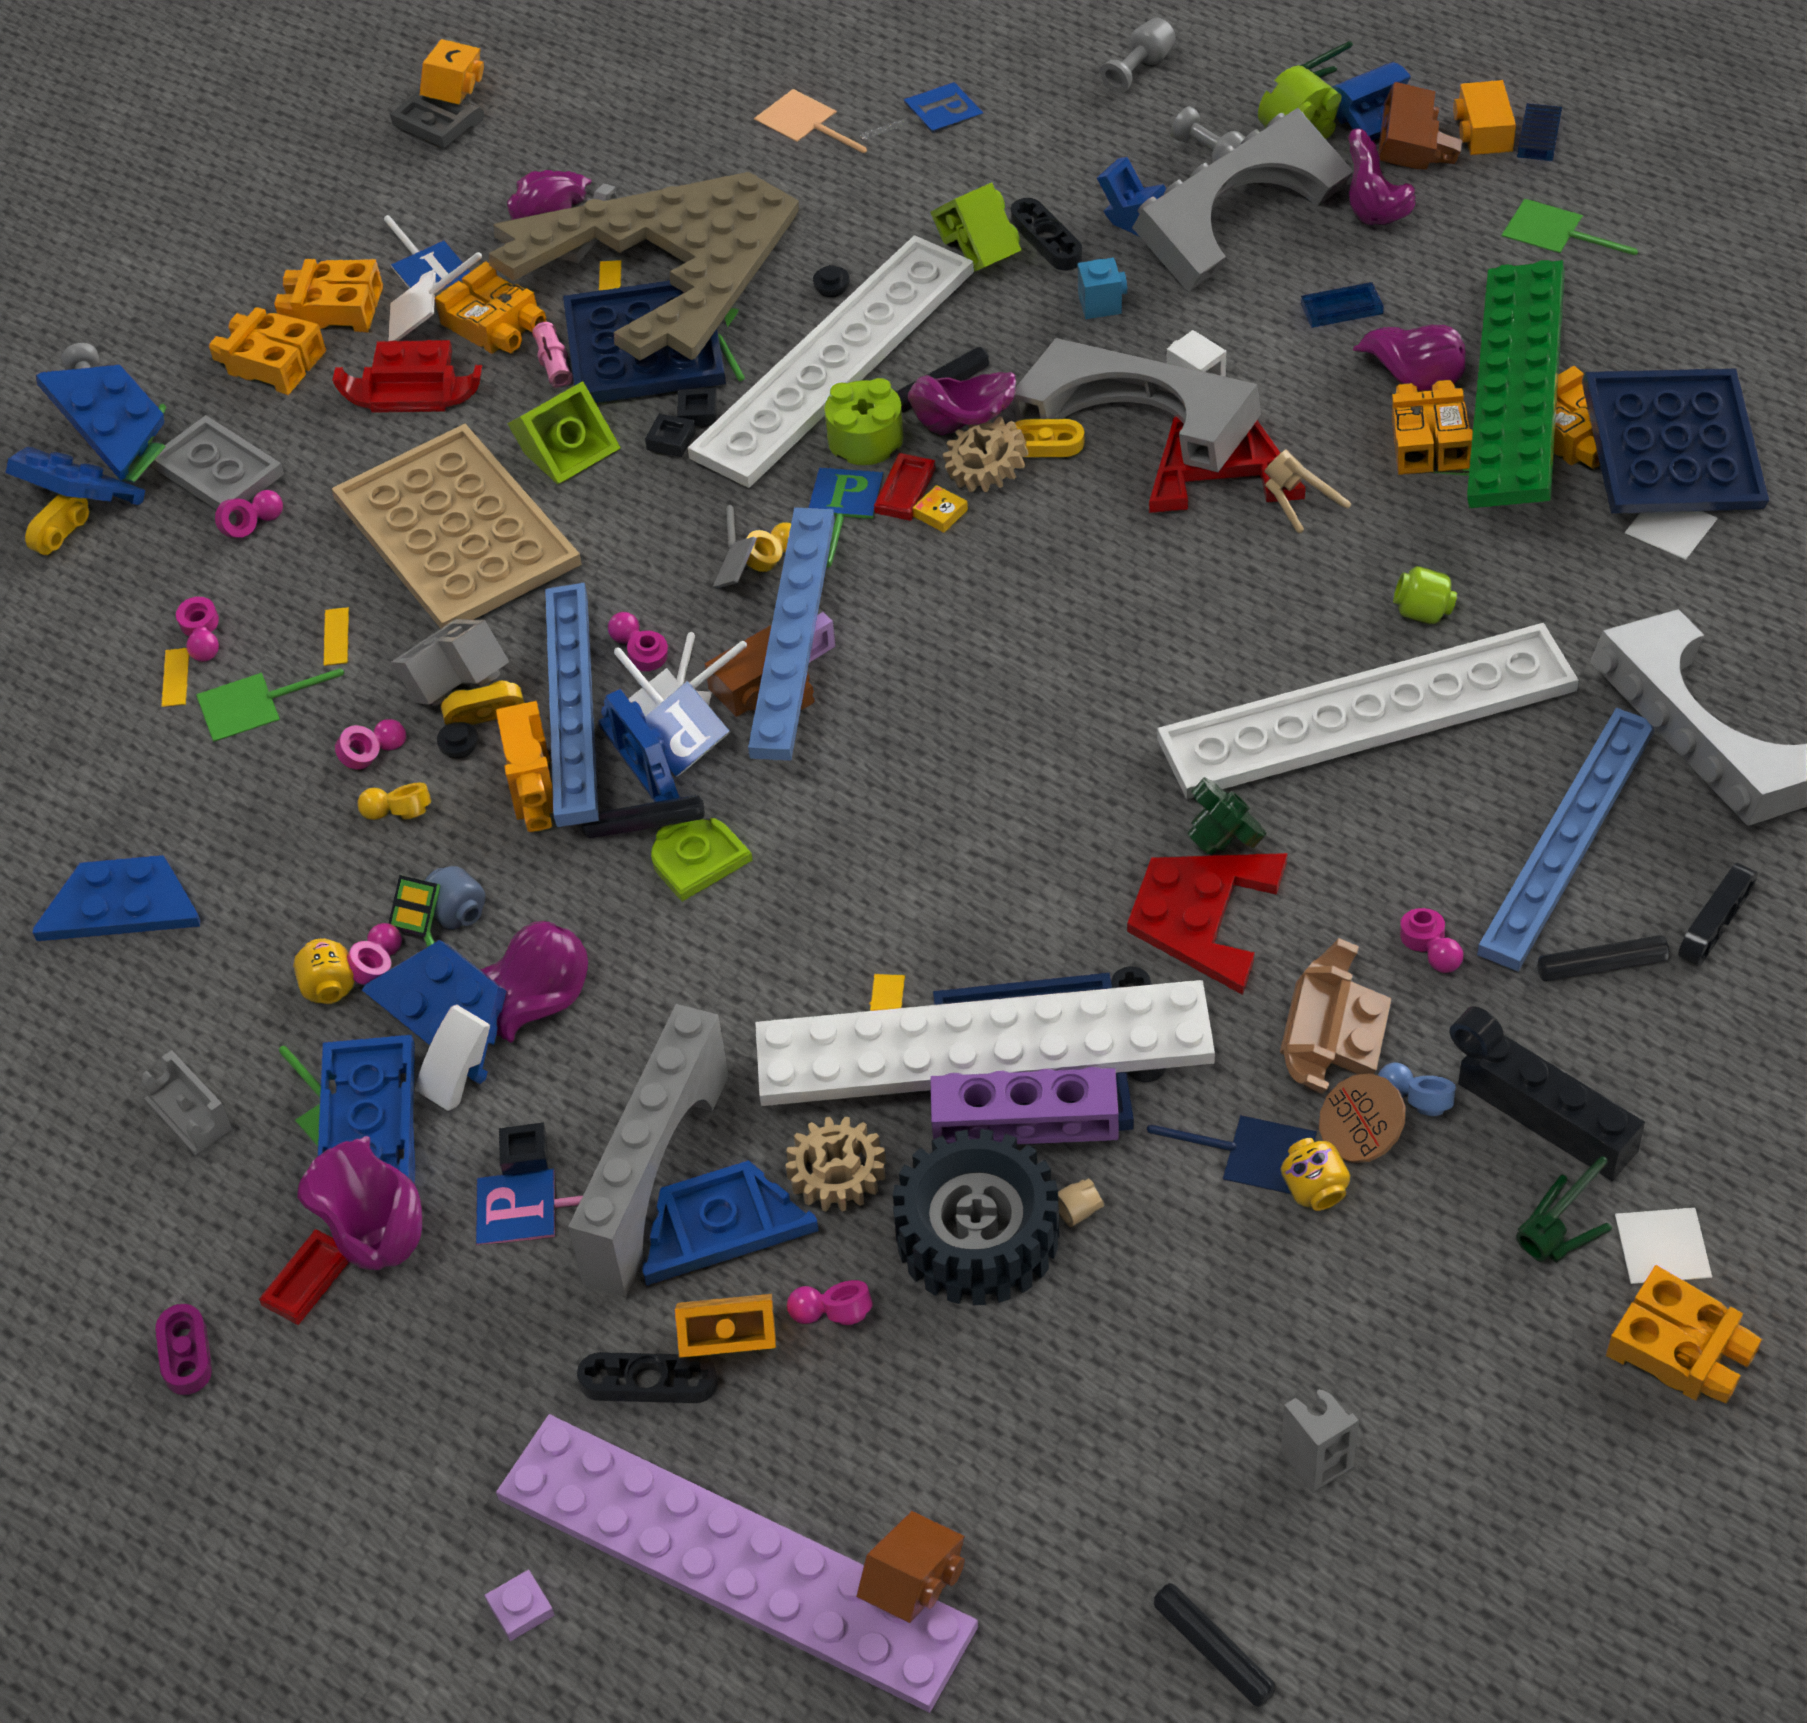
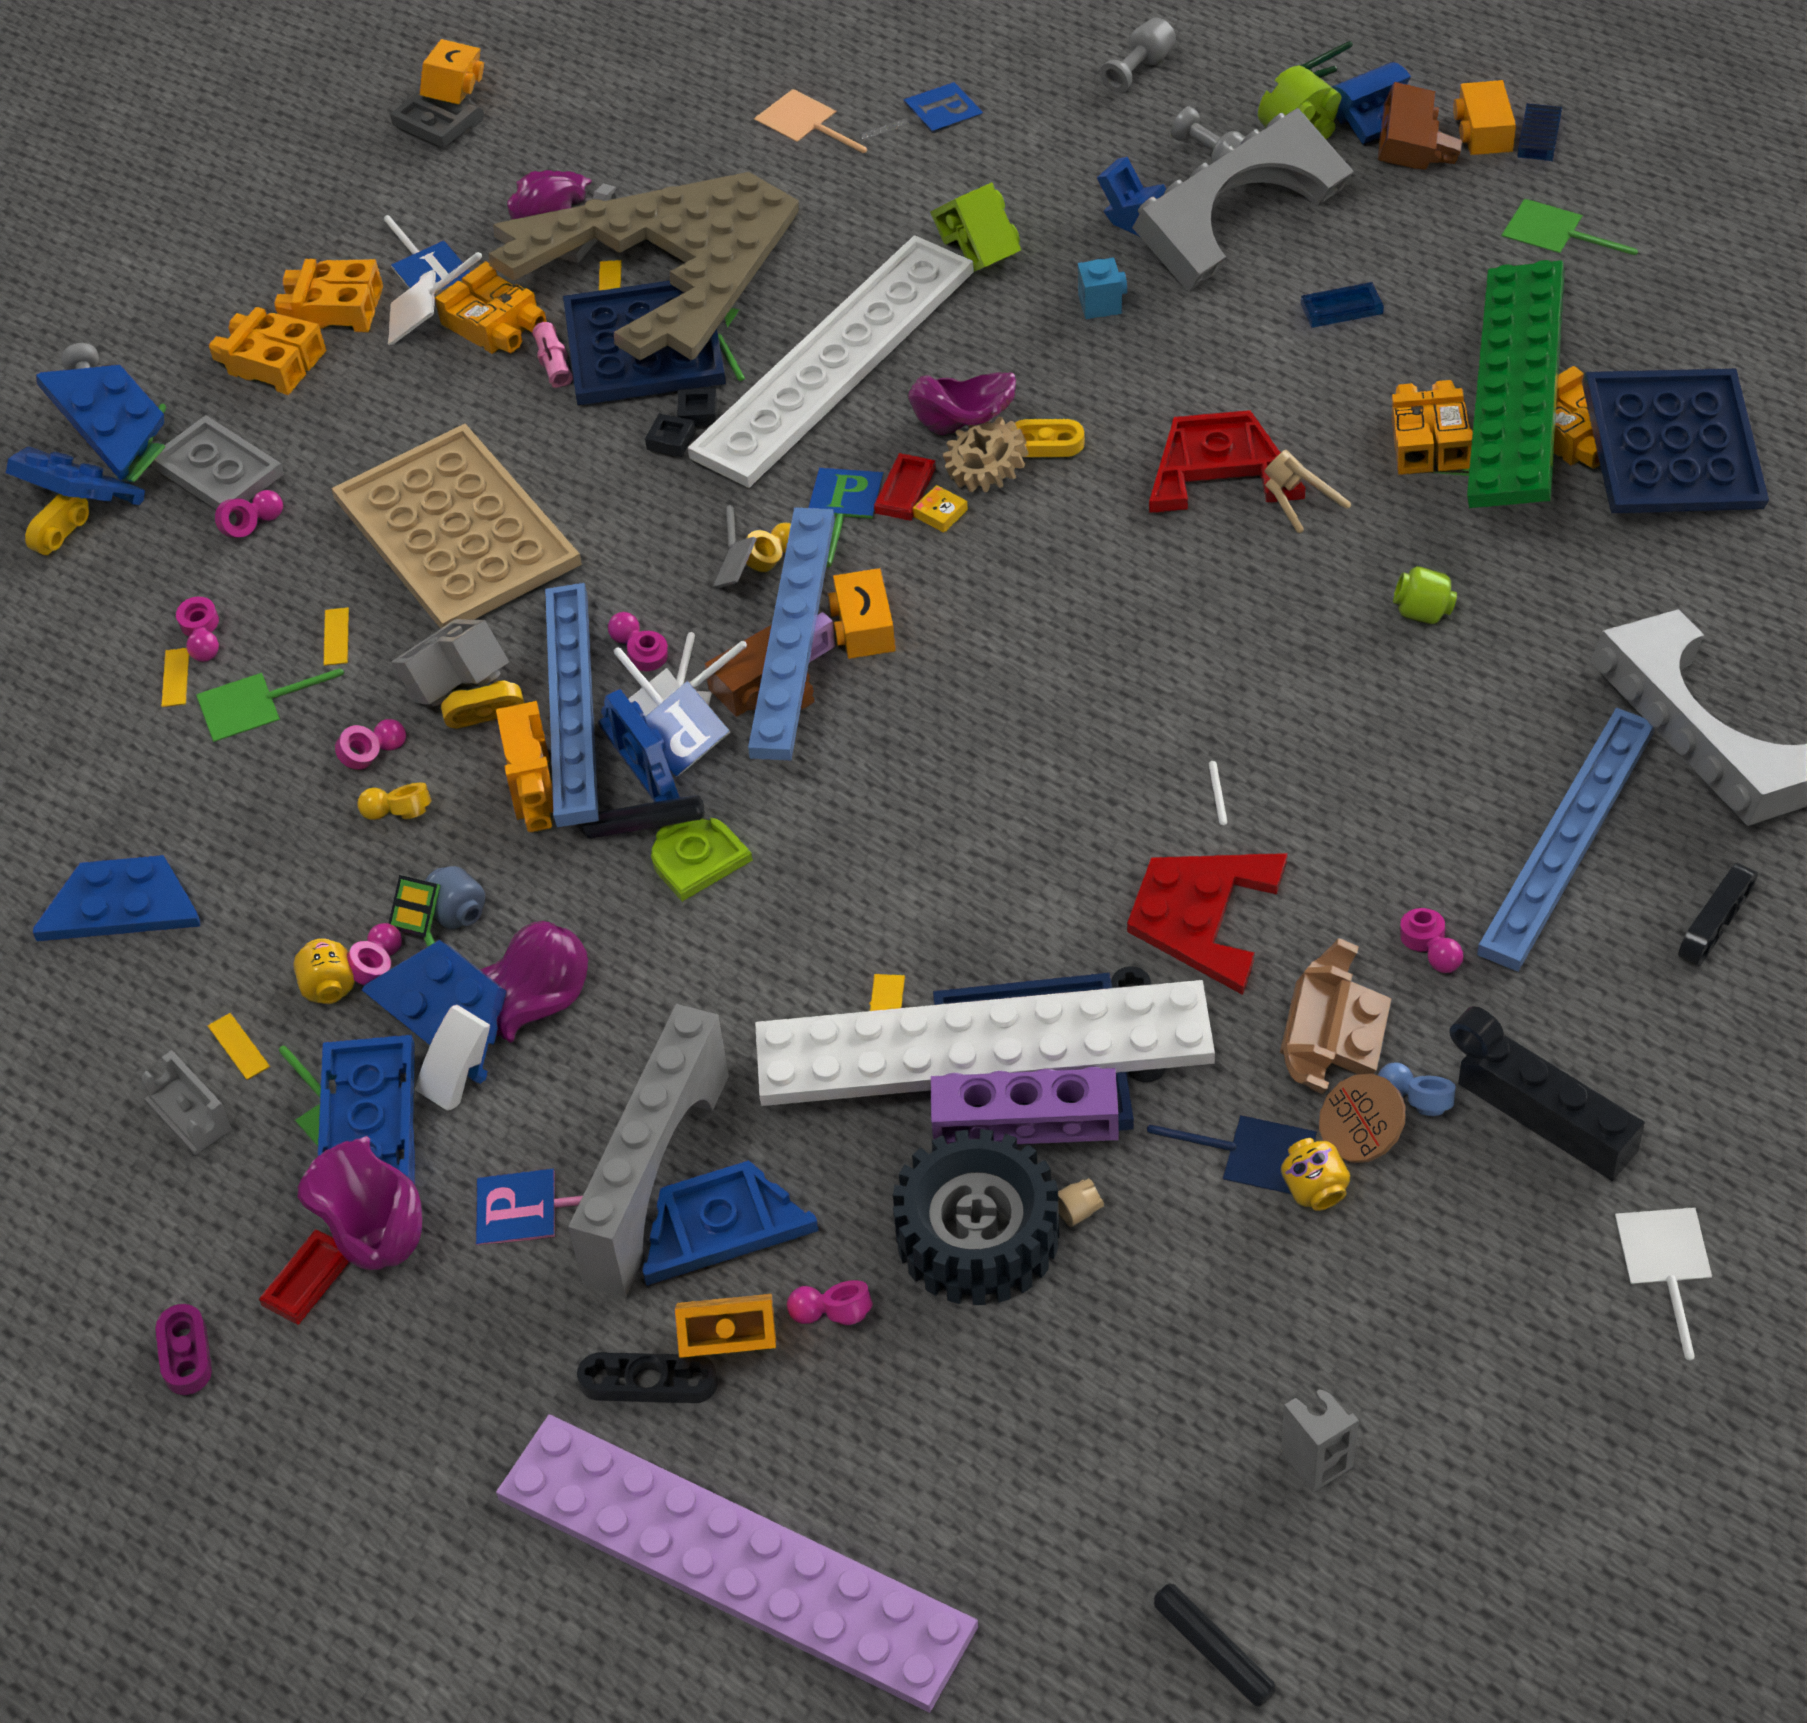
red plate [332,340,482,413] -> none
black plate [437,722,479,759] -> none
lavender plate [485,1569,555,1641] -> none
black plate [499,1122,548,1175] -> none
lime slope [507,381,621,485] -> none
tan gear [785,1117,886,1212] -> none
black plate [813,265,850,297] -> none
lime brick [824,378,904,465] -> none
dark orange brick [856,1511,965,1623] -> none
black axle [896,347,989,413] -> none
black beam [1011,198,1082,271] -> none
light grey arch [1012,338,1261,472] -> none
white plate [1157,623,1579,799] -> none
white brick [1166,330,1226,377] -> none
dark green plant [1187,777,1267,856] -> none
magenta piece [1348,129,1416,226] -> none
magenta piece [1352,324,1466,392] -> none
dark green plant [1516,1157,1612,1263] -> none
black axle [1537,935,1669,981] -> none
light orange hips [1606,1265,1762,1403] -> none
white piece [1625,511,1718,560] -> none
none -> yellow window [207,1013,270,1080]
none -> light orange brick [827,568,896,659]

